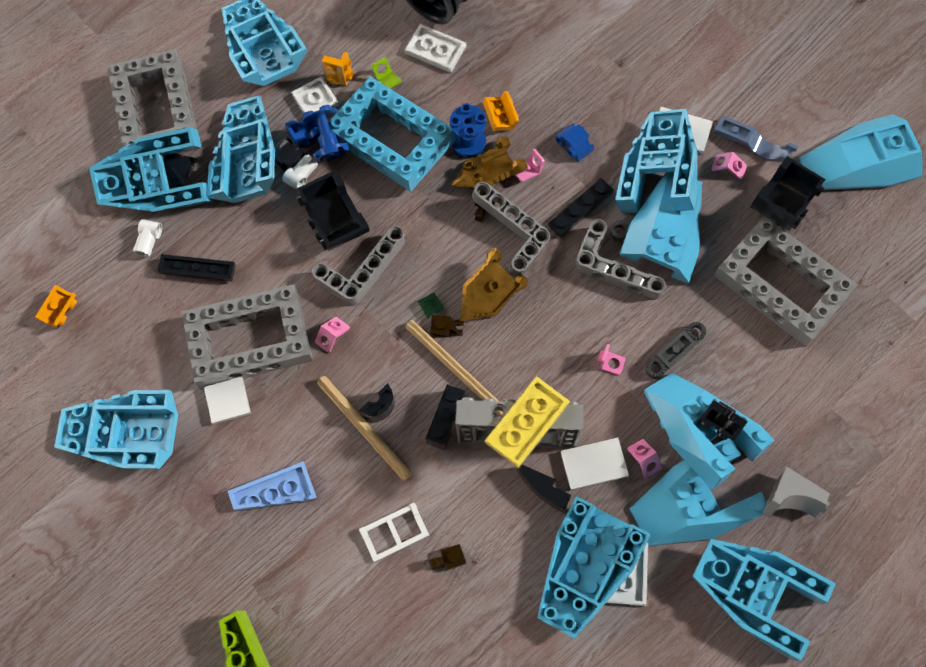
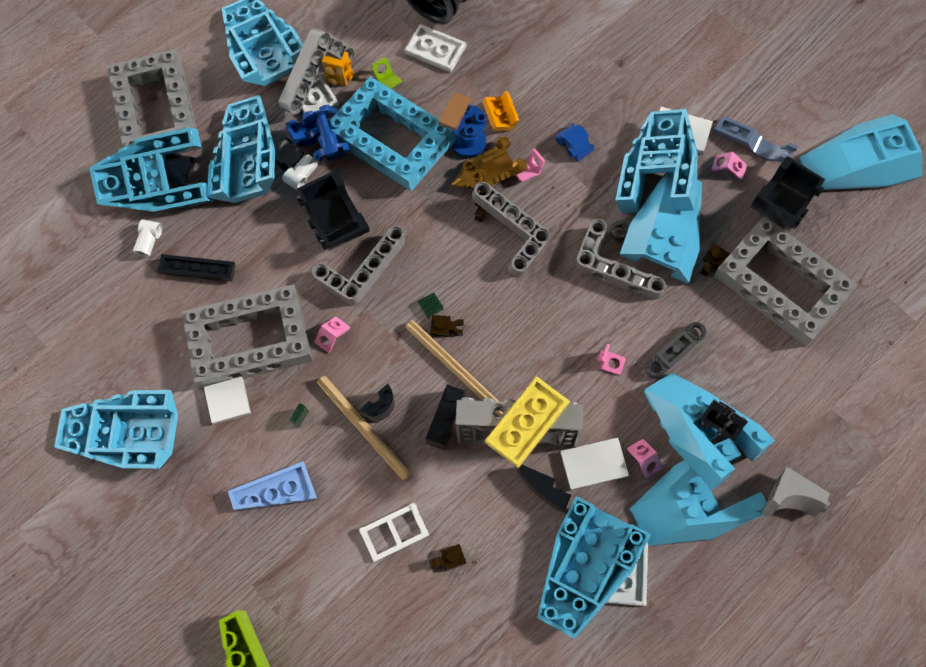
light orange bracket [35,285,77,329] -> none
pearl gold shield [460,247,528,321] -> none
black plate [548,178,614,238] -> none
medium azure wedge [692,539,836,662] -> none
none -> light grey beam [279,28,355,114]
none -> clear green tile [290,403,309,428]
none -> medium nougat tile [439,92,471,131]
none -> dark brown plate [700,243,729,277]

